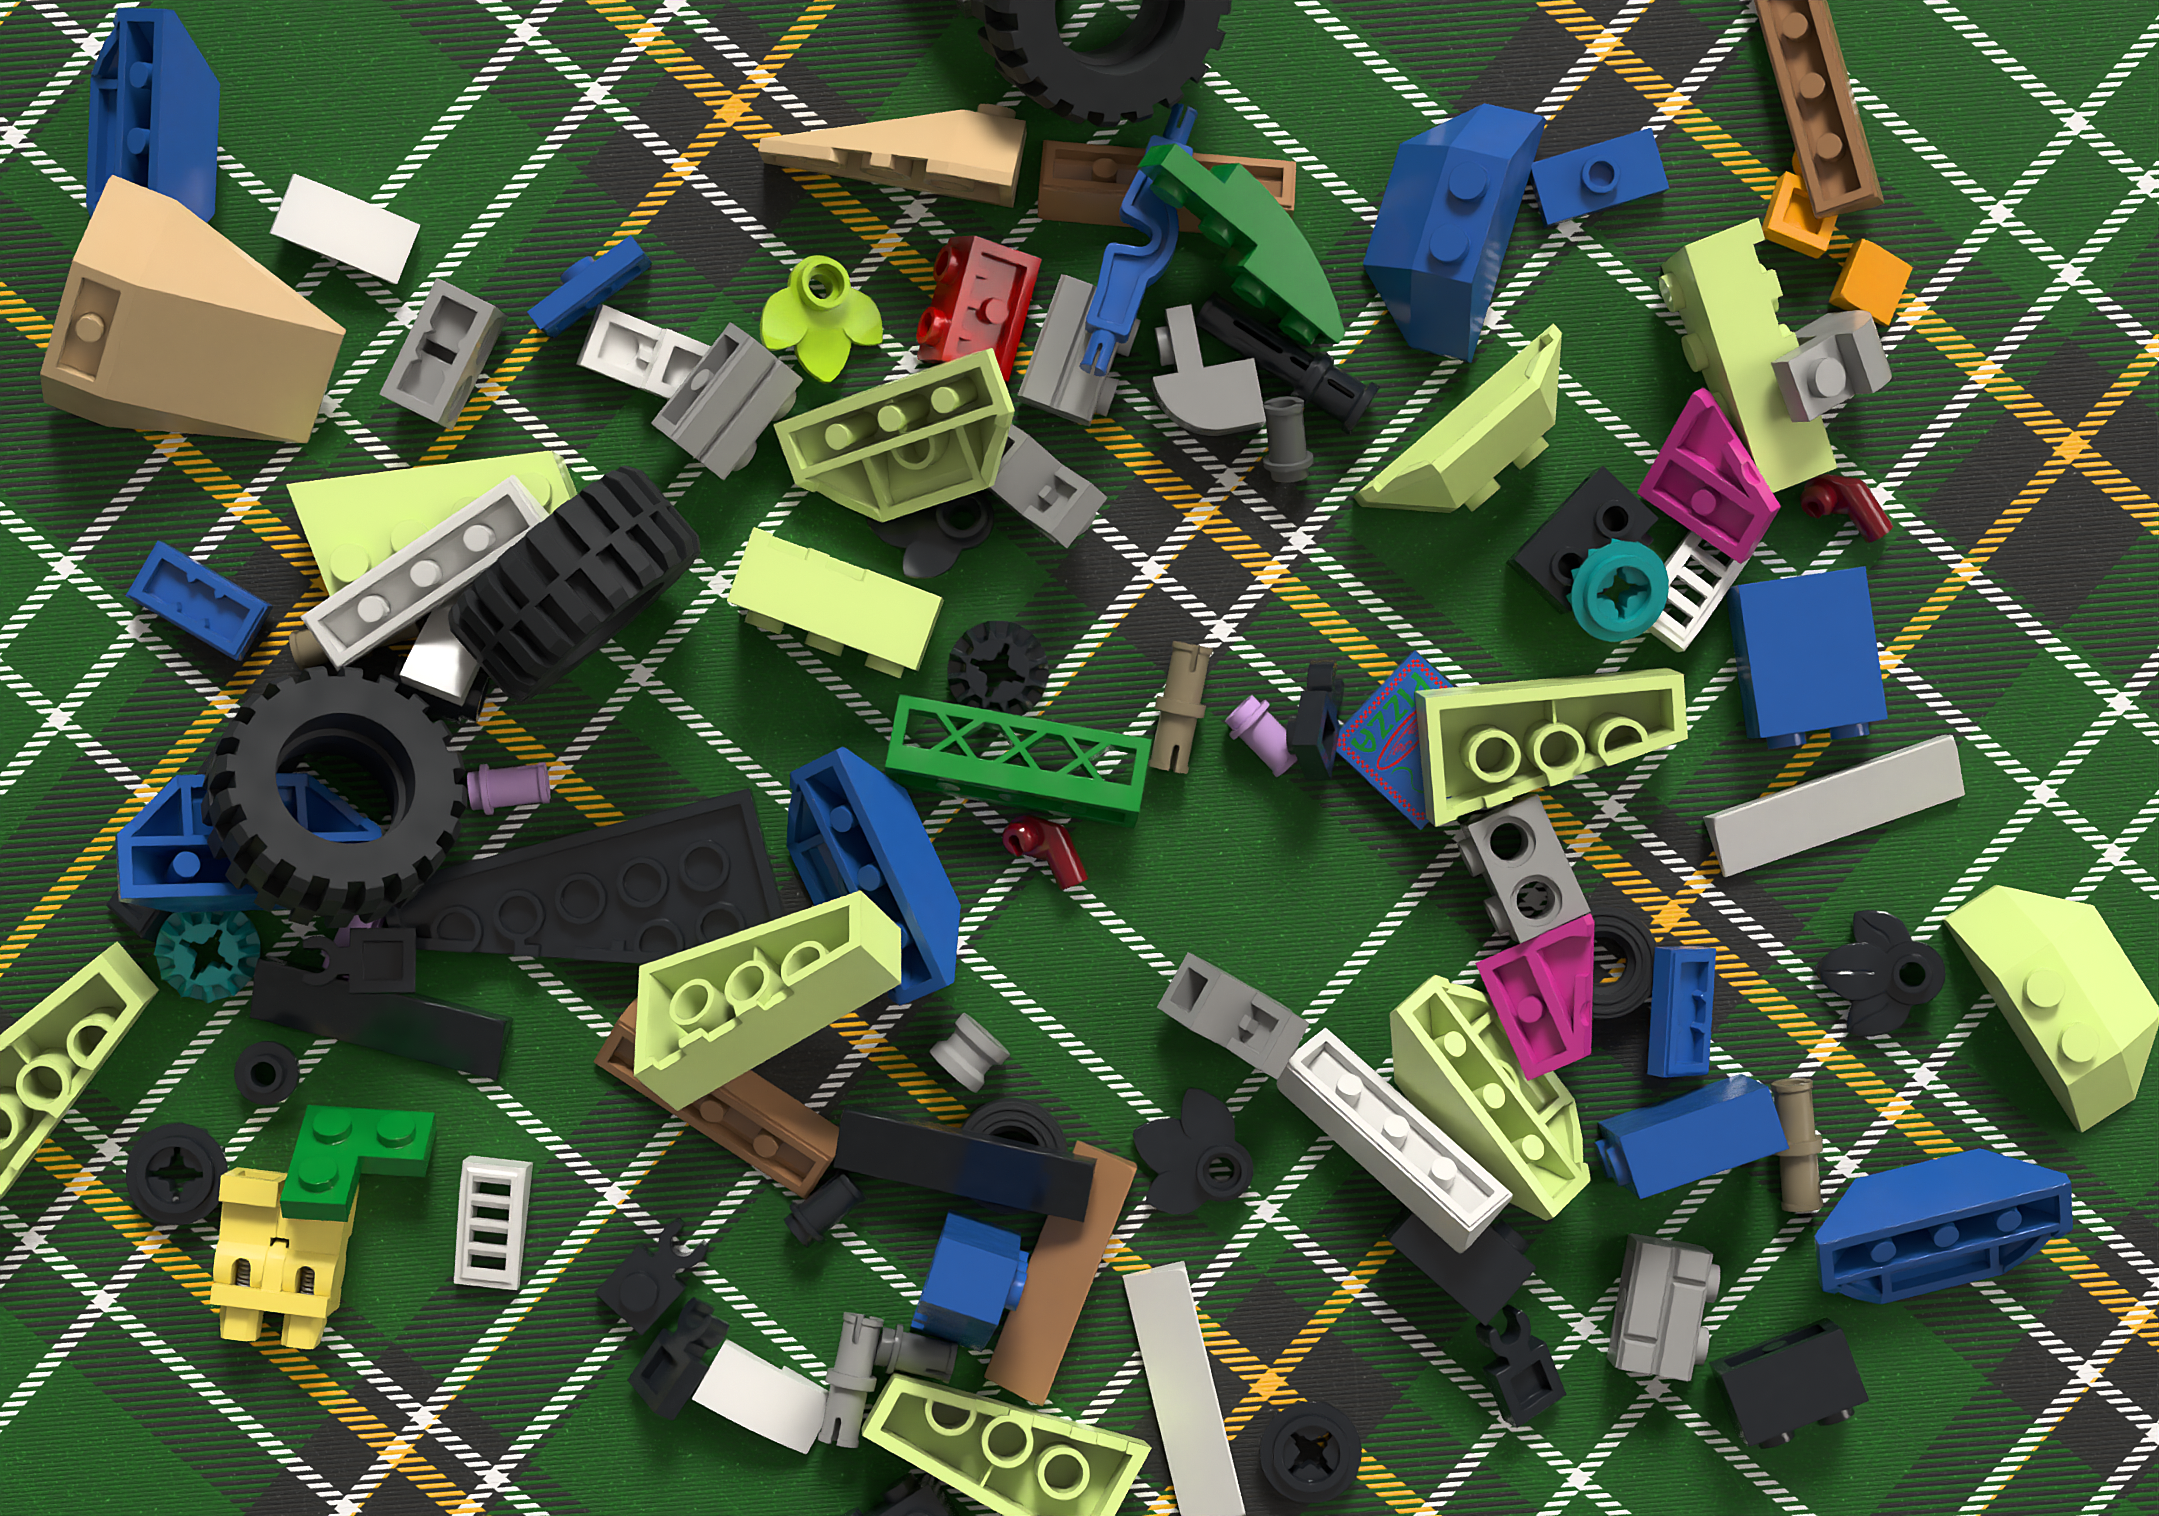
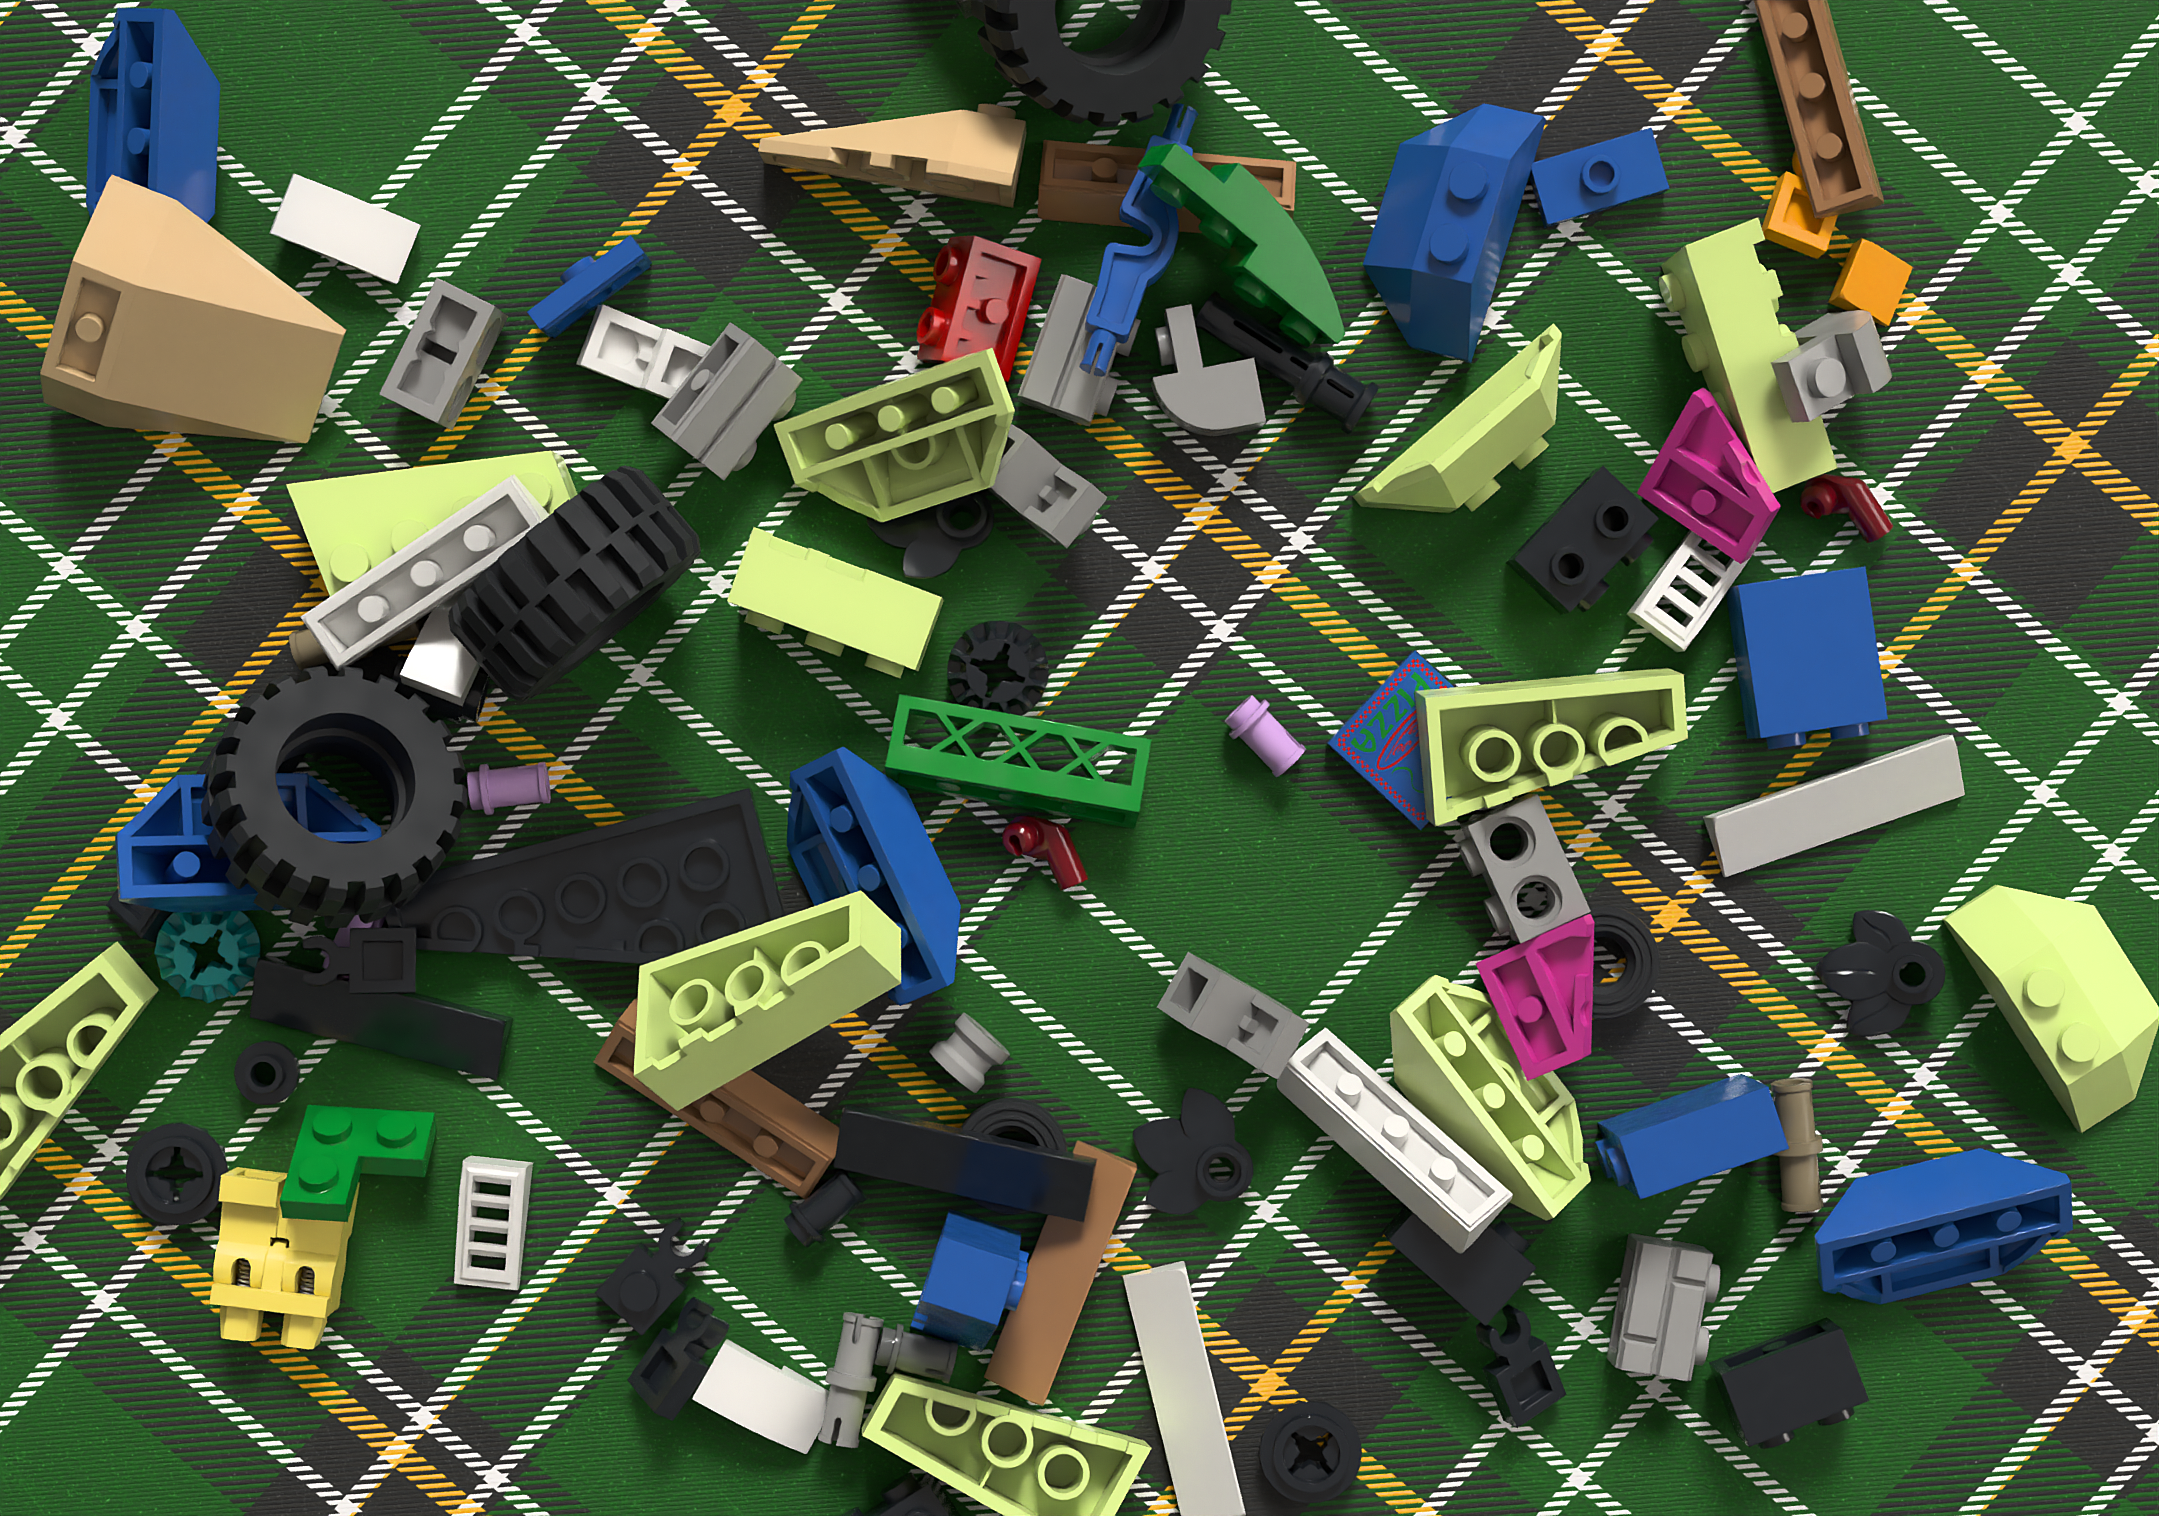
blue plate [126,541,274,661] -> none
lime plate [760,255,883,384] -> none
dark tan pin [1148,641,1213,774] -> none
dark grey pin [1263,396,1314,482] -> none
black plate [1286,660,1344,780] -> none
teal gear [1566,538,1669,642] -> none
blue plate [1647,946,1716,1078] -> none

